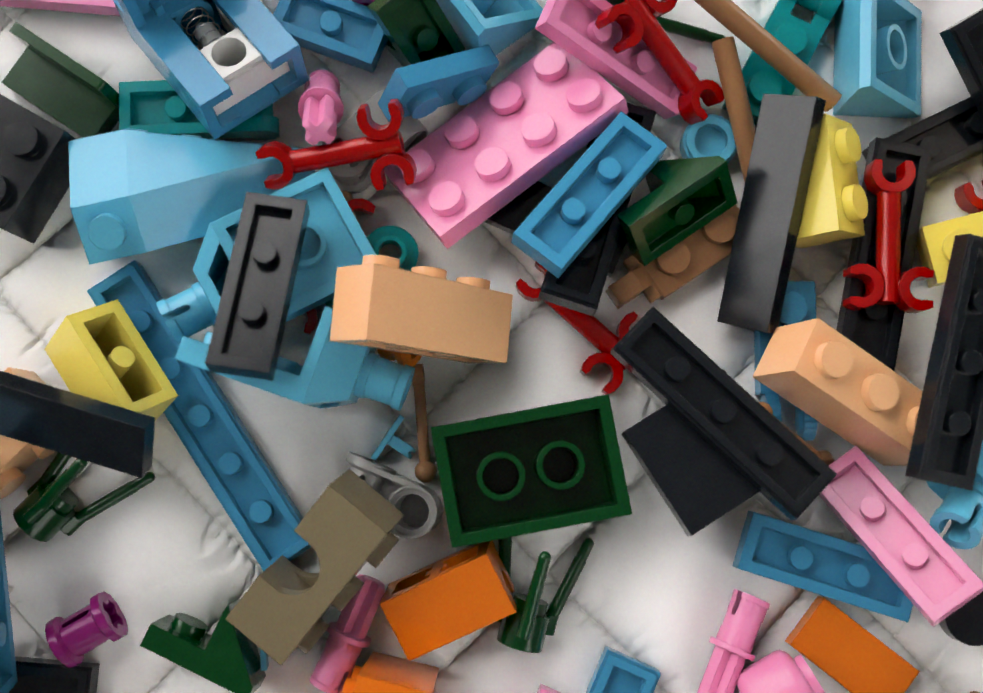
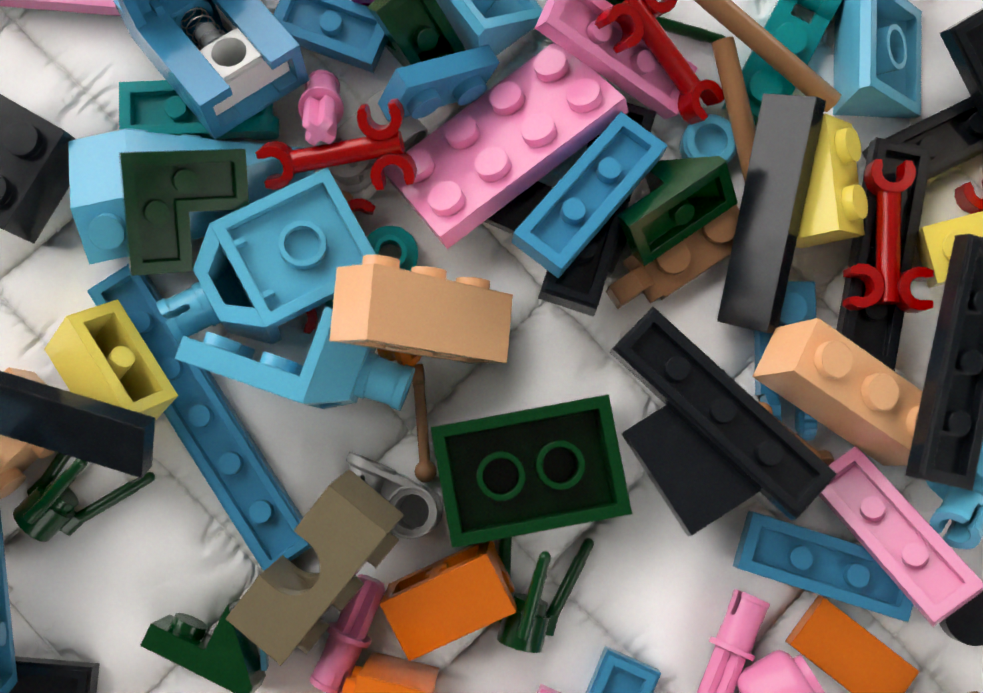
dark green panel [1,22,119,137] -> none
magenta bush [45,591,128,668] -> none
black plate [205,192,310,381] -> none
medium azure piece [371,414,417,461] -> none
red bar [515,261,639,395] -> none
none -> dark green plate [119,148,249,276]

